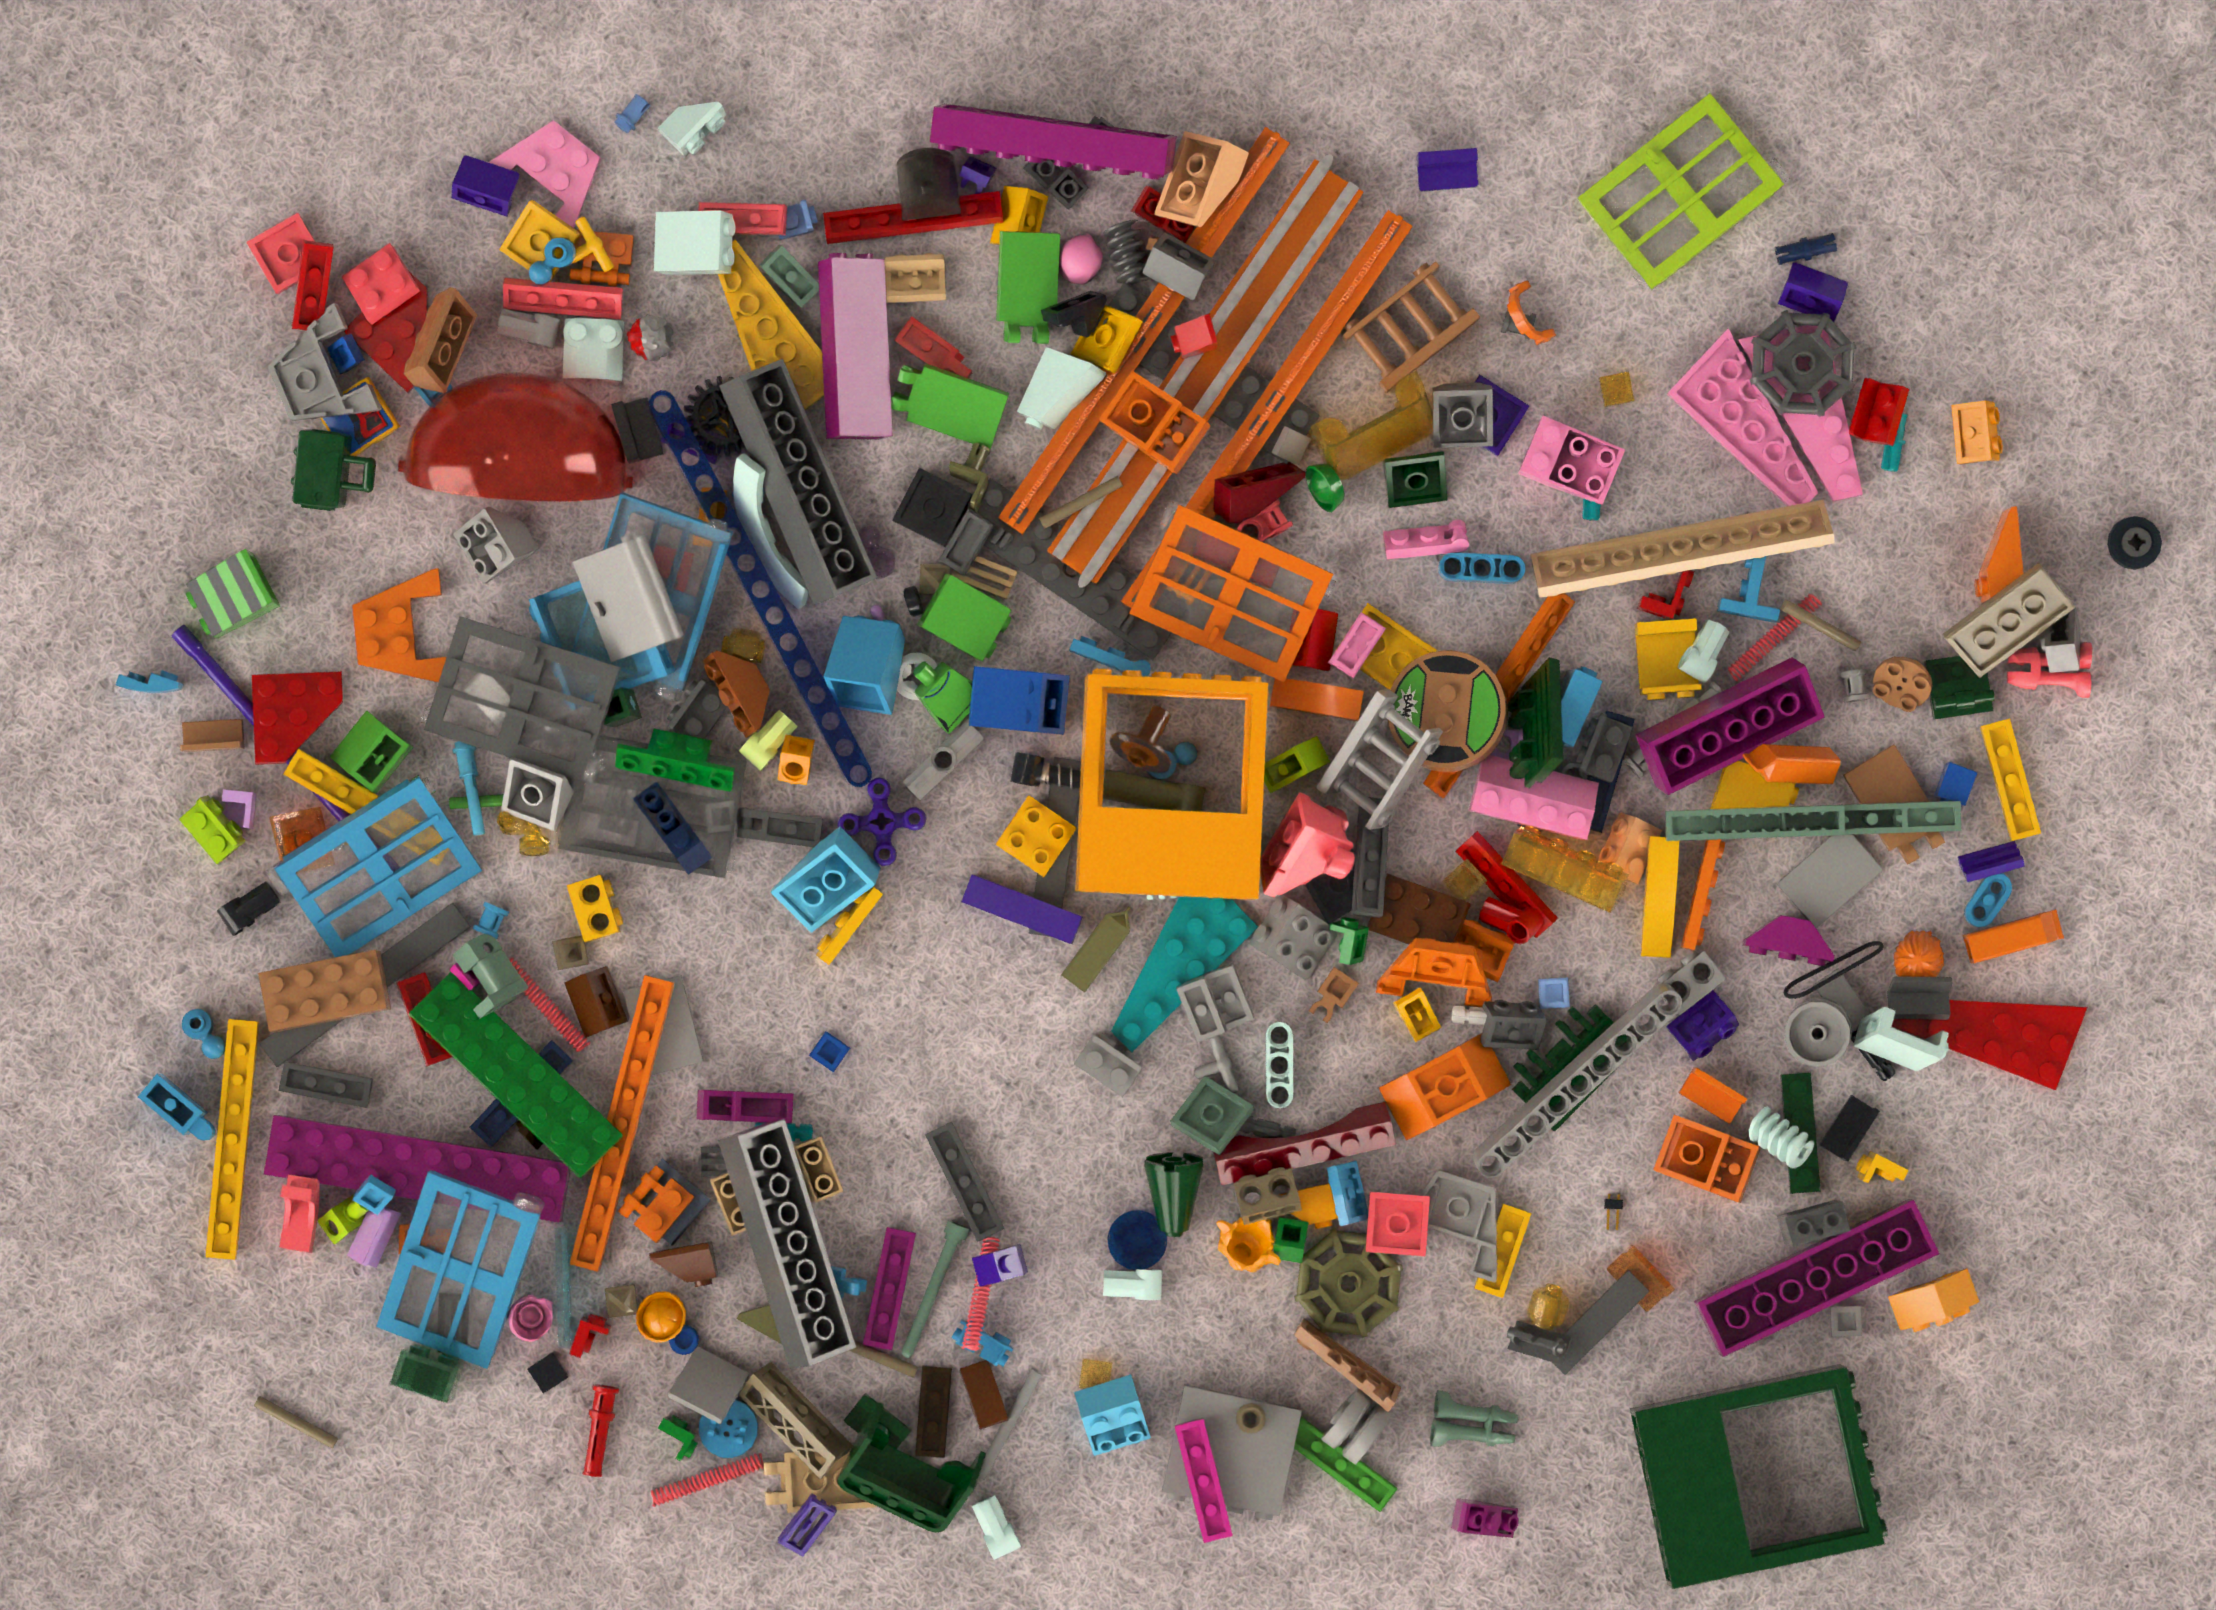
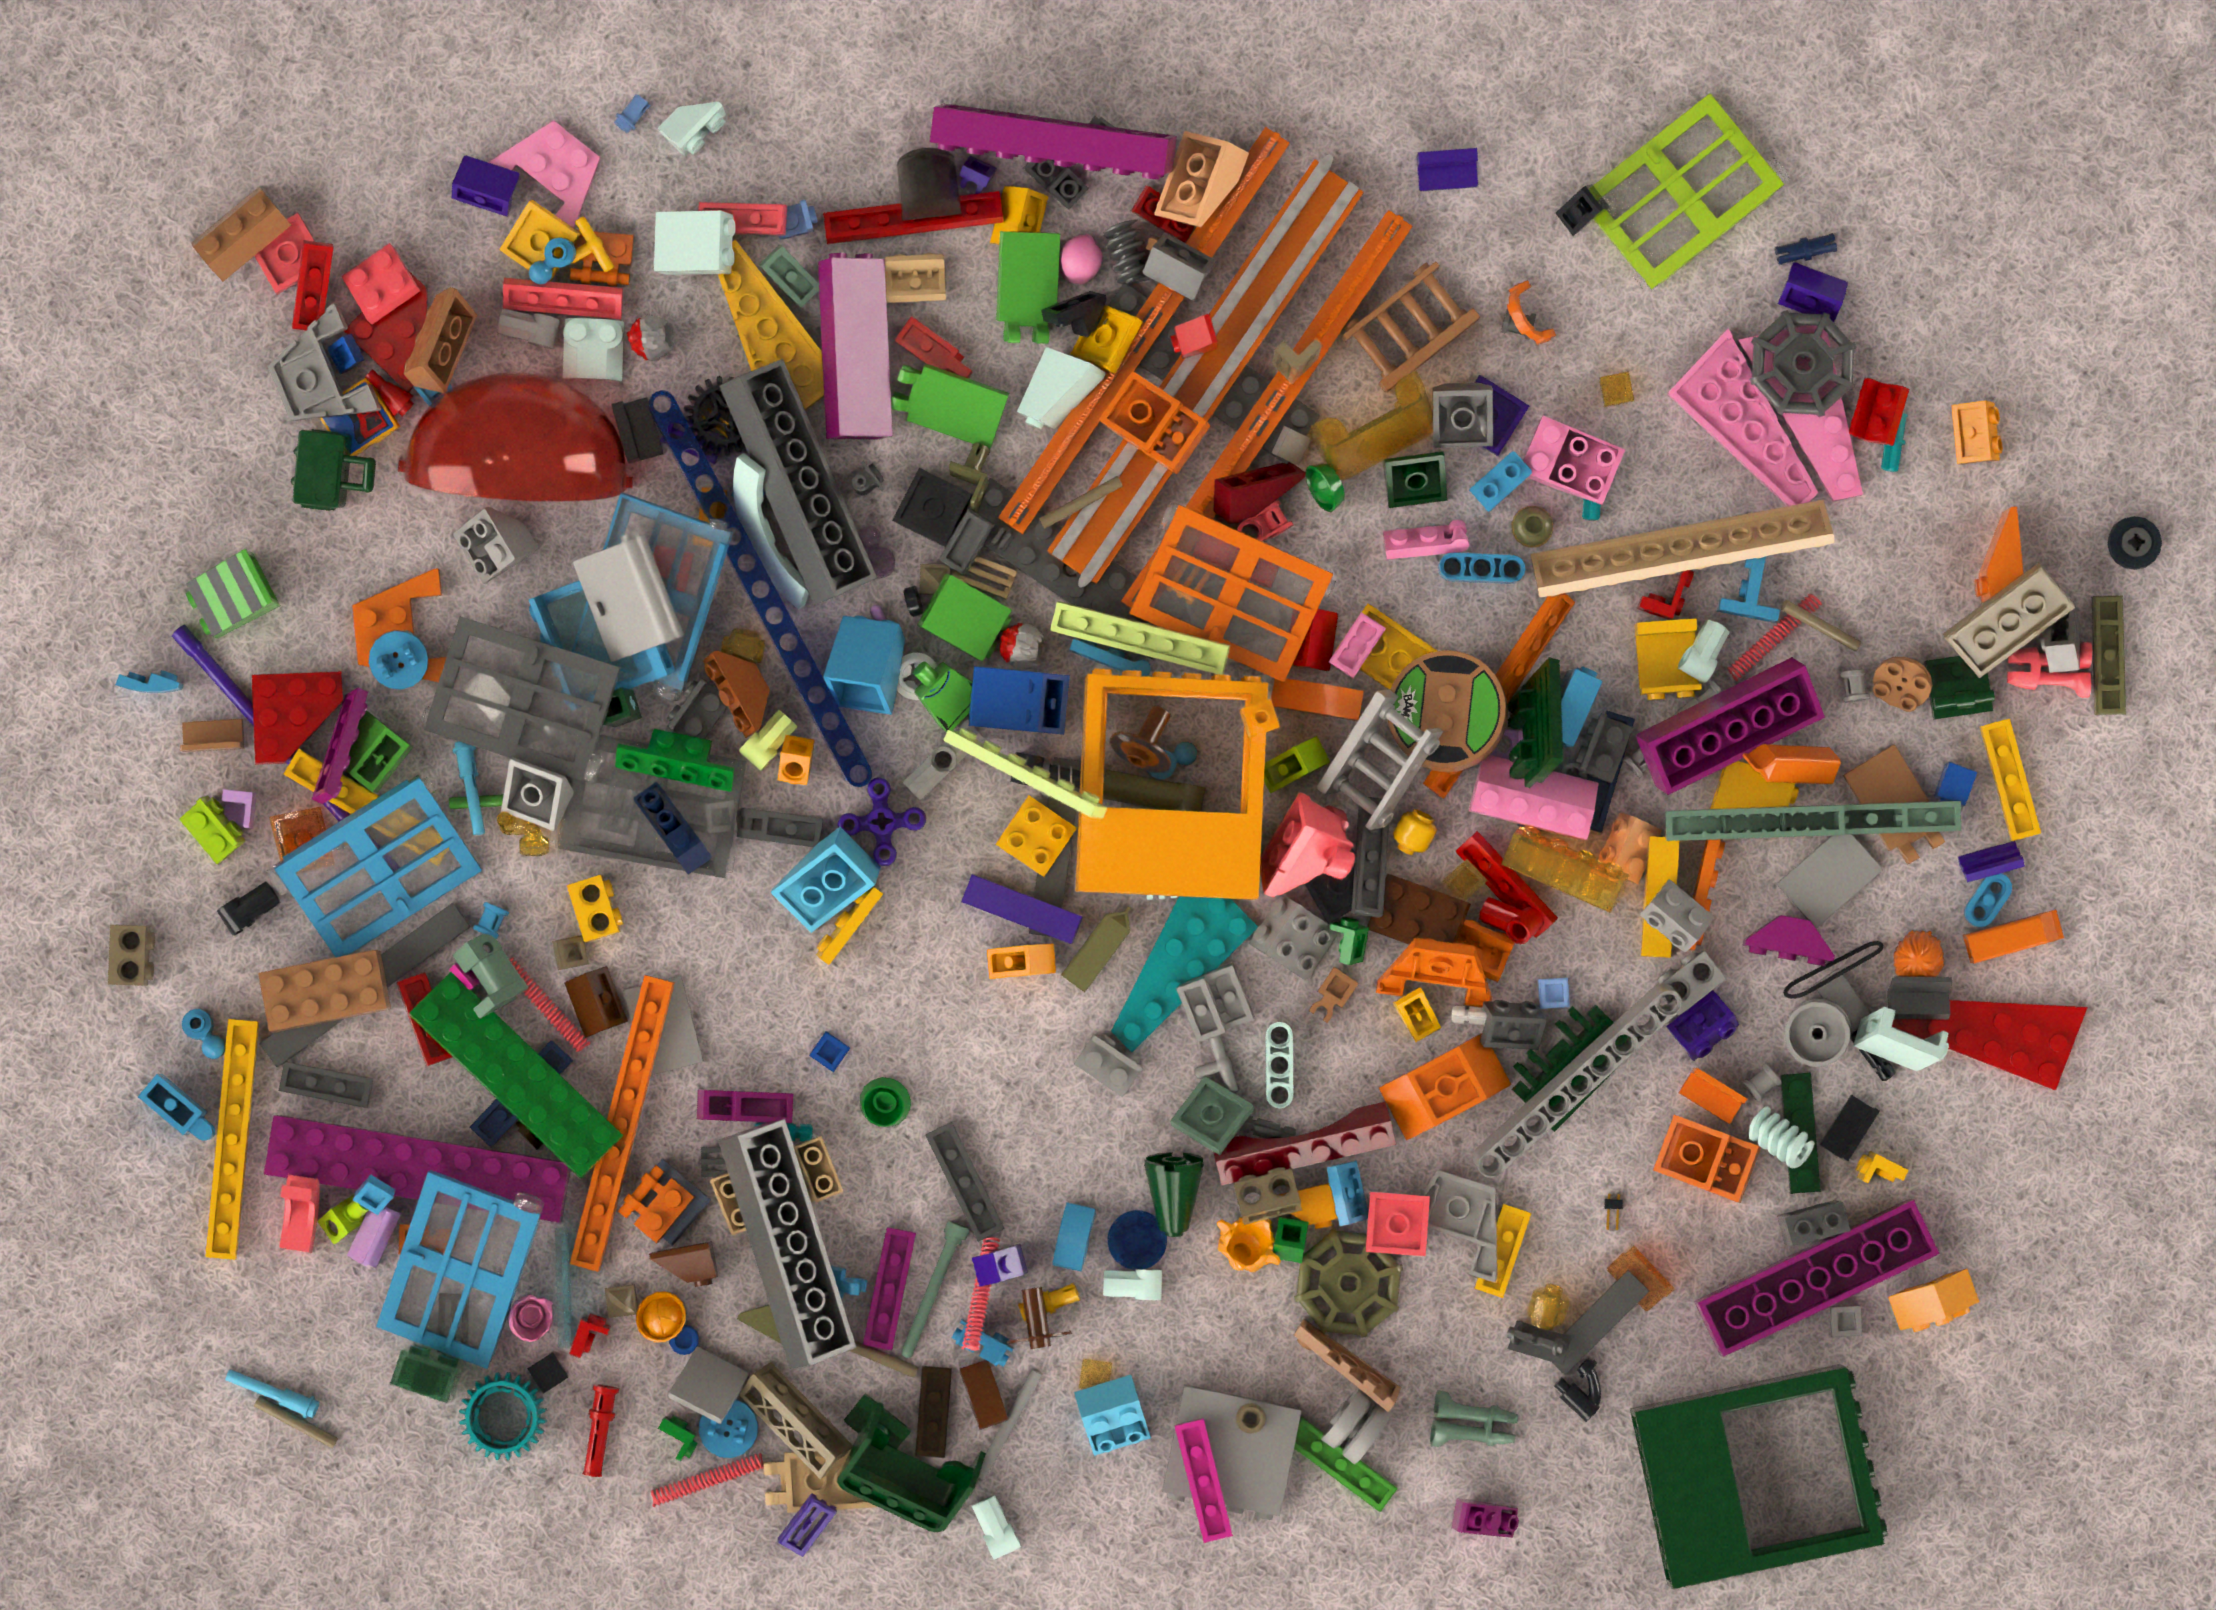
none -> dark tan brick [108,925,155,986]
none -> medium nougat slope [191,186,291,282]
none -> medium azure pin [225,1369,319,1419]
none -> magenta plate [312,687,368,804]
none -> red cone [365,369,414,417]
none -> dark azure plate [369,630,429,690]
none -> teal gear [459,1372,547,1460]
none -> dark grey hinge [852,461,884,496]
none -> green hat [859,1077,911,1128]
none -> yellowish green plate [943,728,1107,819]
none -> light orange slope [987,943,1056,979]
none -> light grey piece [999,623,1044,670]
none -> reddish brown piece [1007,1287,1072,1349]
none -> yellow pin [1018,1282,1080,1322]
none -> yellowish green plate [1050,601,1230,675]
none -> dark azure slope [1053,1203,1096,1272]
none -> light orange brick [1239,699,1280,738]
none -> dark tan fence [1272,339,1322,384]
none -> yellow head [1393,809,1437,855]
none -> dark azure bracket [1469,451,1532,512]
none -> olive piece [1511,506,1554,548]
none -> black plant [1554,1357,1601,1422]
none -> black slope [1555,184,1609,236]
none -> light grey bracket [1640,879,1715,952]
none -> light grey bush [1742,1063,1782,1102]
none -> olive plate [2091,596,2126,715]

